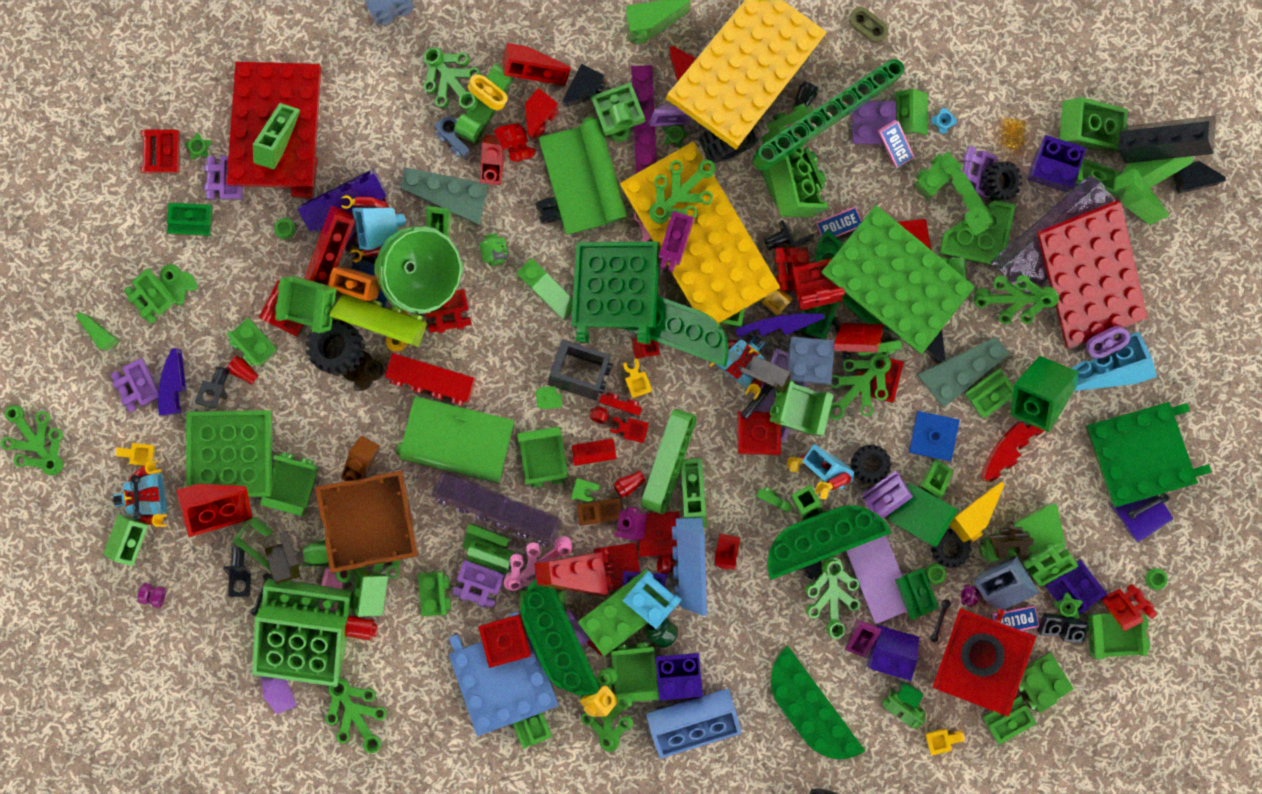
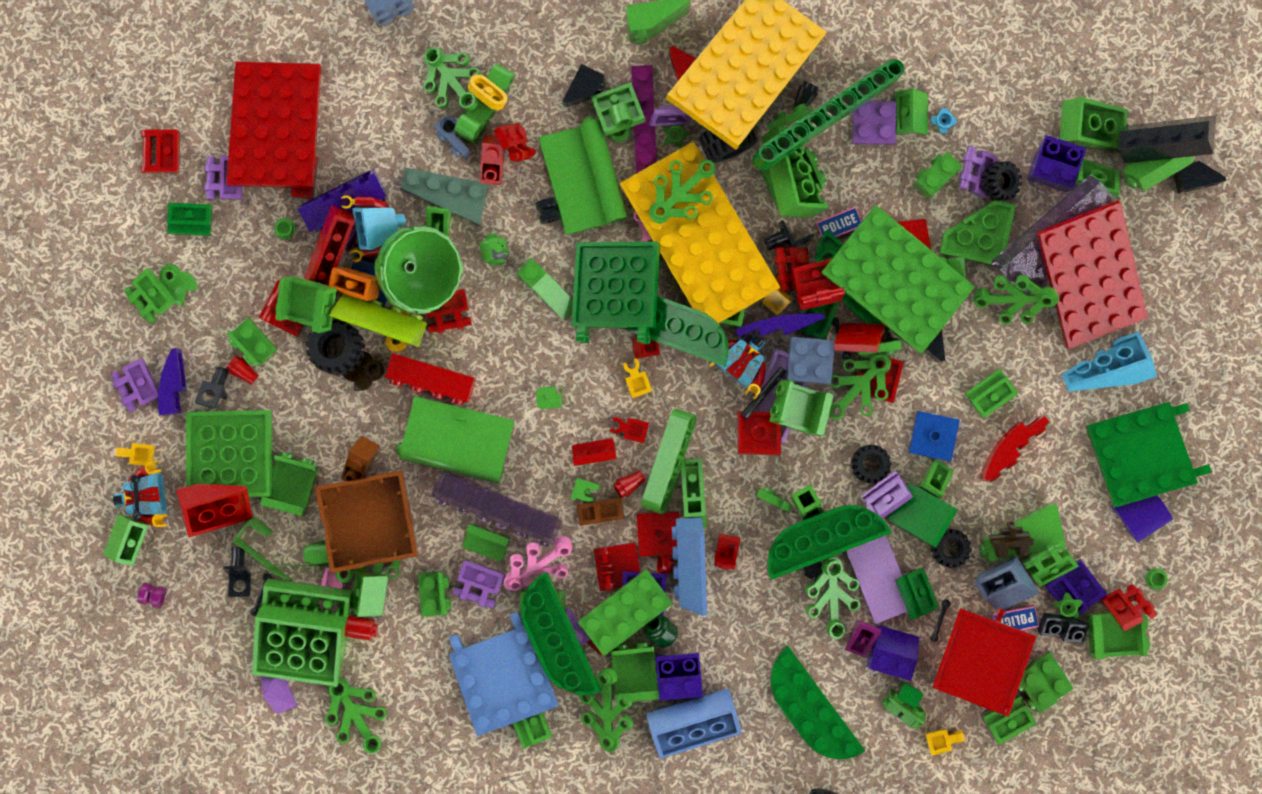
bright green plant [1,405,63,475] -> none
bright green slope [76,312,120,351] -> none
bright green plate [184,133,212,160] -> none
bright green slope [253,103,300,169] -> none
dark brown panel [265,531,301,584] -> none
bright green panel [467,538,514,575] -> none
red plate [478,614,532,668] -> none
red slope [502,43,571,86] -> none
bright green panel [517,427,569,488] -> none
red slope [525,87,559,140] -> none
red wedge [534,552,609,596] -> none
black window [547,340,613,400] -> none
yellow bracket [579,686,618,717] -> none
red plate [589,406,610,424] -> none
red plate [599,392,642,416] -> none
magenta brick [615,507,647,540] -> none
medium azure plate [623,571,681,629] -> none
magenta hinge [659,211,695,272] -> none
panel [739,356,793,393] -> none
torso [786,444,854,499] -> none
olive plate [849,7,888,43] -> none
tile [878,120,915,168] -> none
sand green wing [917,337,1010,408] -> none
bright green plate [925,563,946,585] -> none
bright green piece [944,166,993,236] -> none
yellow slope [950,481,1005,543] -> none
magenta plate [960,584,980,607] -> none
black tyre [961,633,1004,677] -> none
clear yellow bracket [1000,118,1026,149] -> none
green slope [1010,356,1079,432] -> none
medium lavender plate [1086,326,1130,358] -> none
bright green slope [1114,168,1169,225] -> none
black hinge [1128,493,1169,519] -> none

